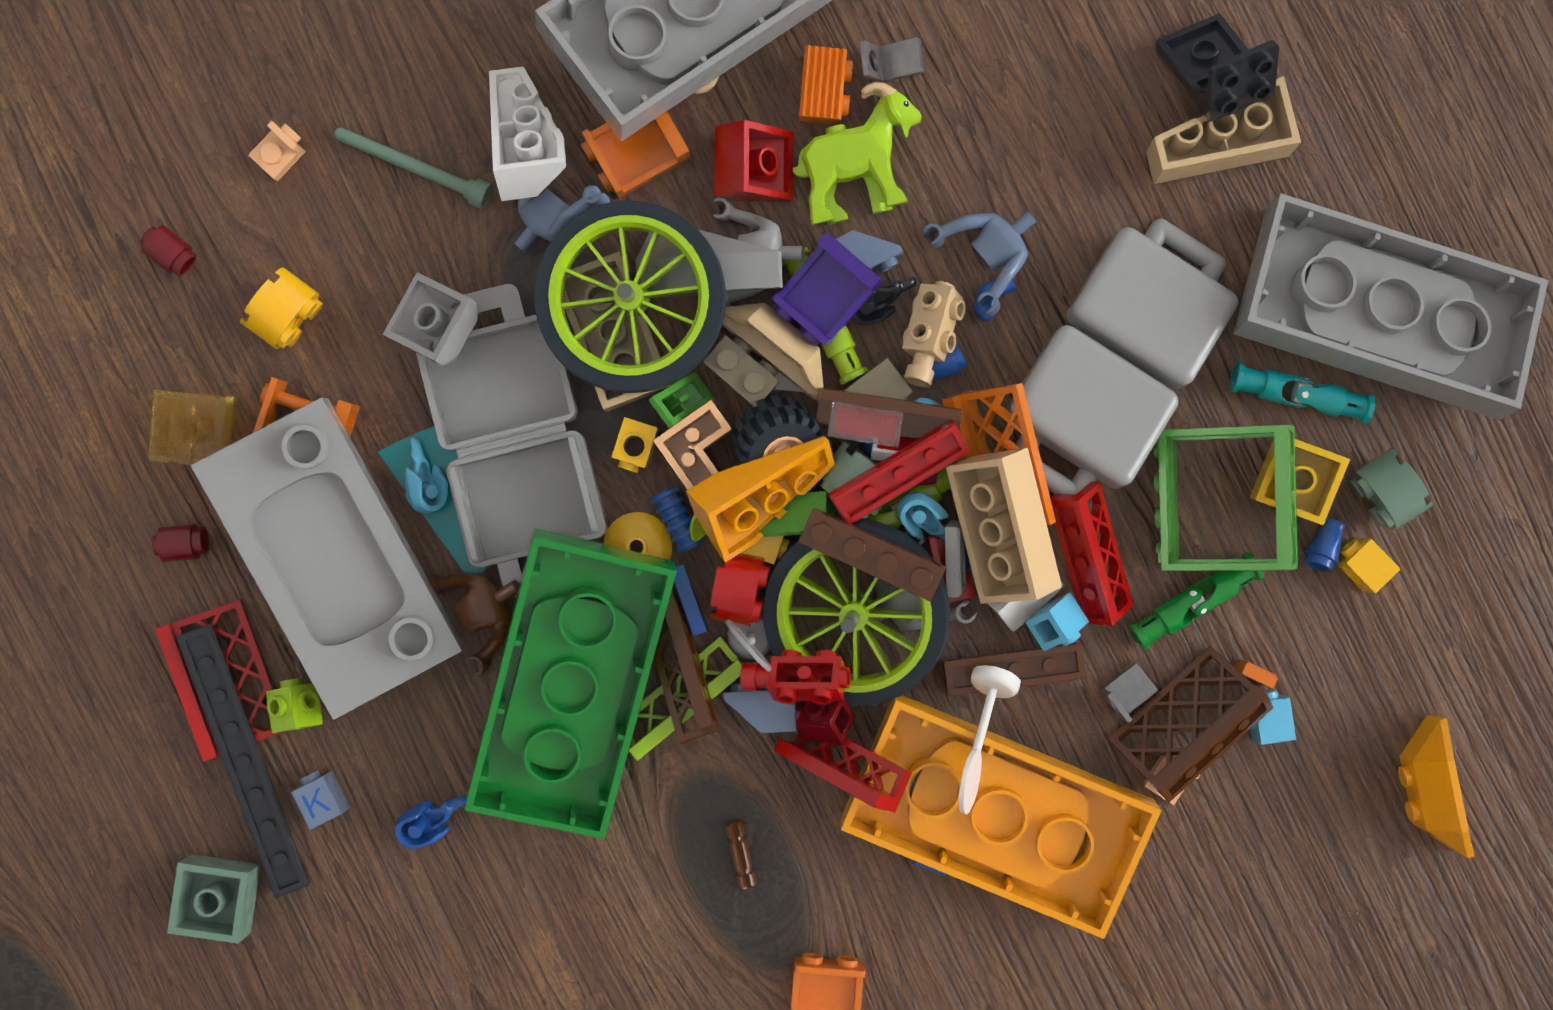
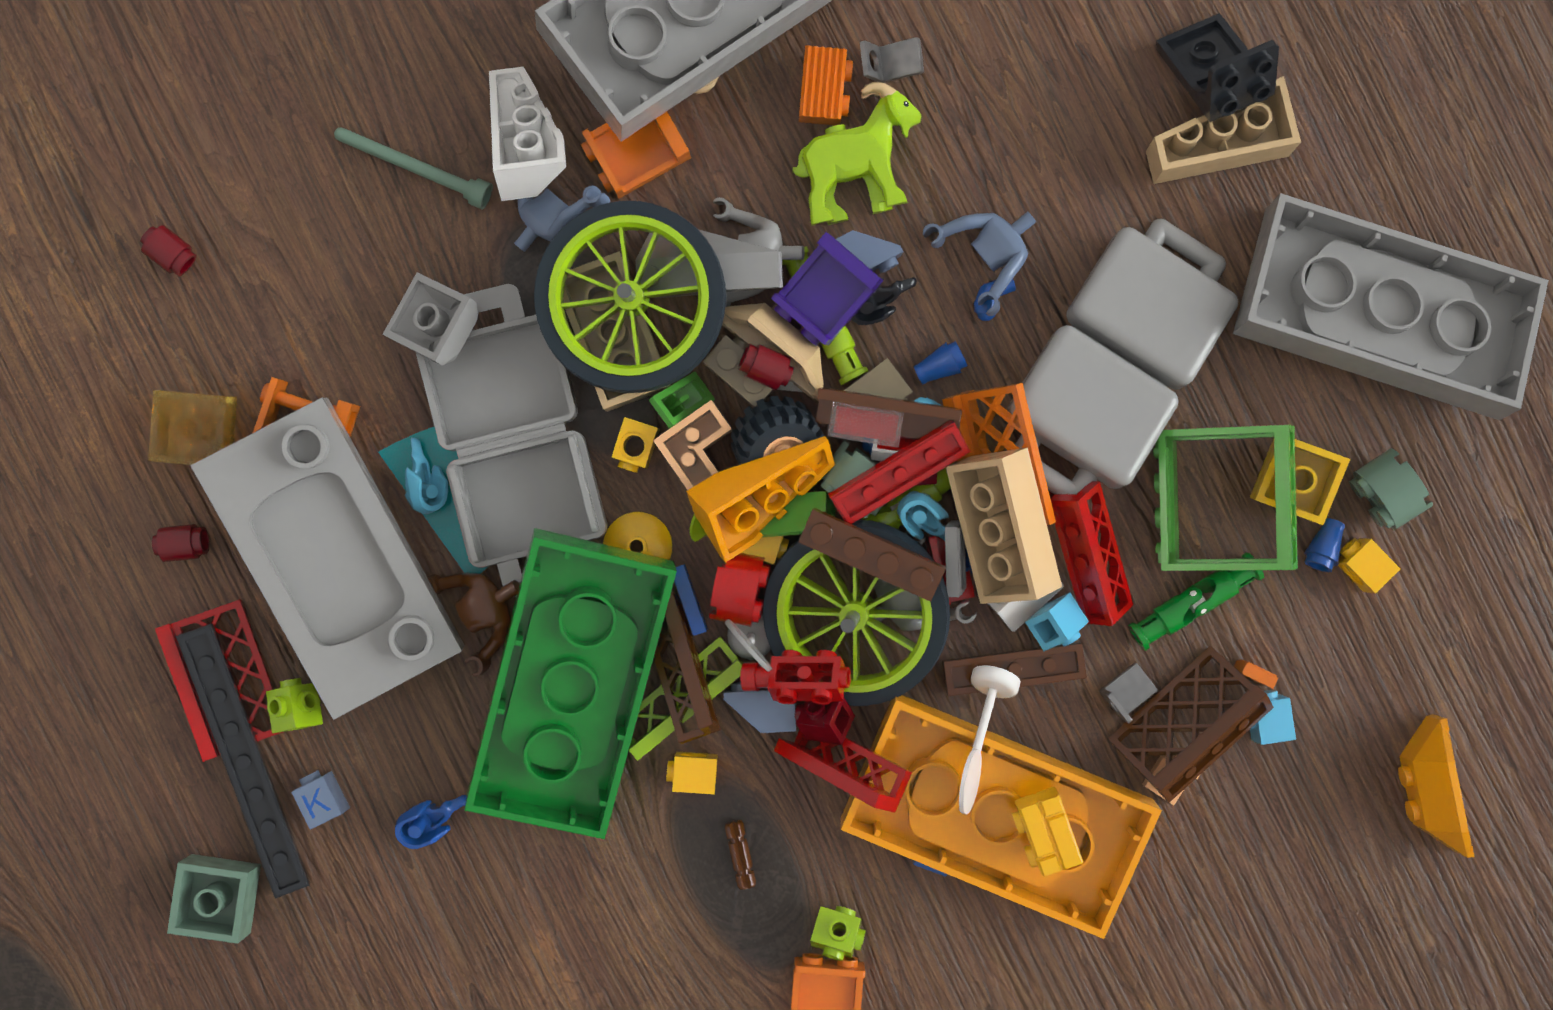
yellow brick [240,267,323,349] -> none
light nougat bracket [248,120,306,182] -> none
blue piece [650,486,705,553] -> none
red slope [714,120,794,202] -> none
tan brick [902,281,965,388] -> none
teal piece [1229,362,1376,424] -> none
none -> yellow brick [666,751,718,795]
none -> dark red brick [738,343,794,390]
none -> lime brick [810,906,866,961]
none -> yellow brick [1012,787,1083,876]

